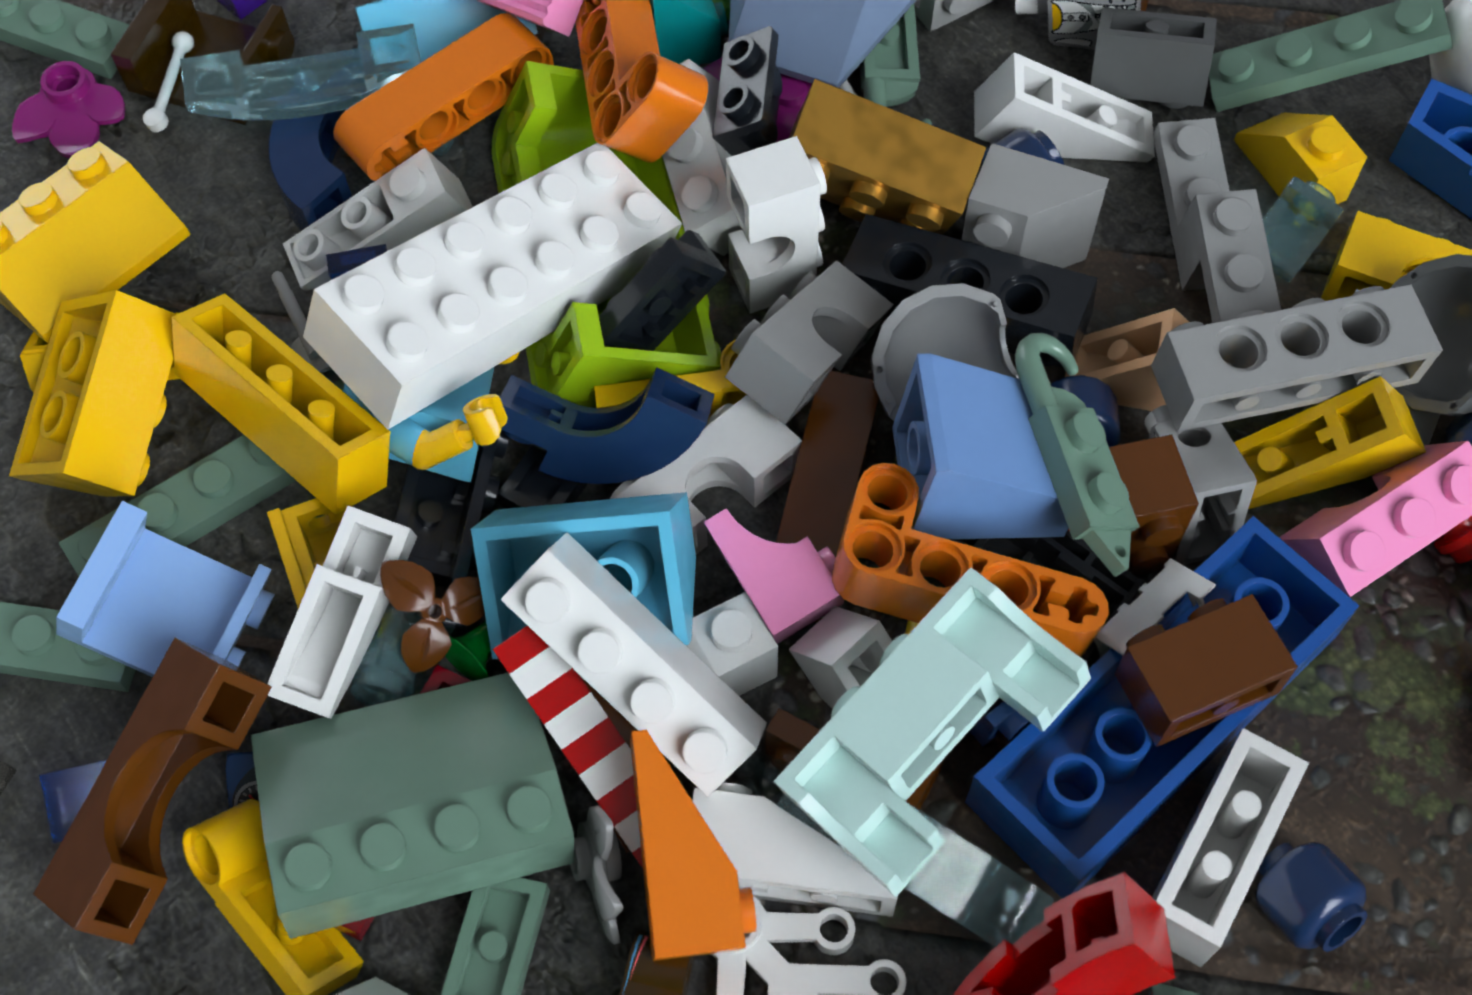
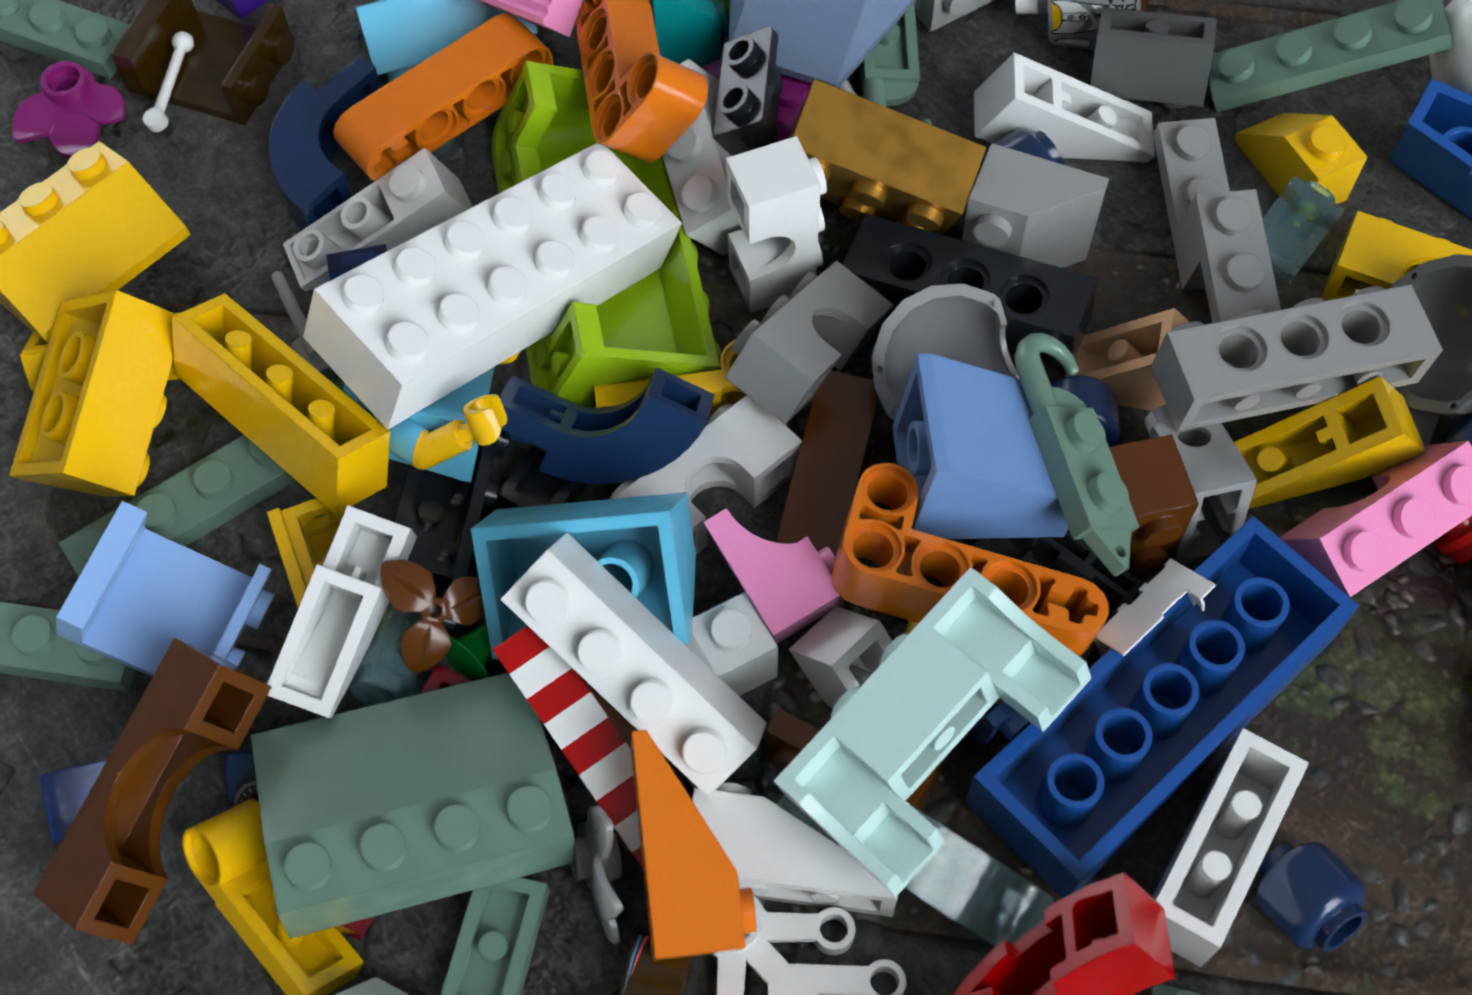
clear light blue slope [180,23,421,120] -> none
black bracket [599,230,727,351] -> none
reddish brown brick [1115,594,1298,747] -> none

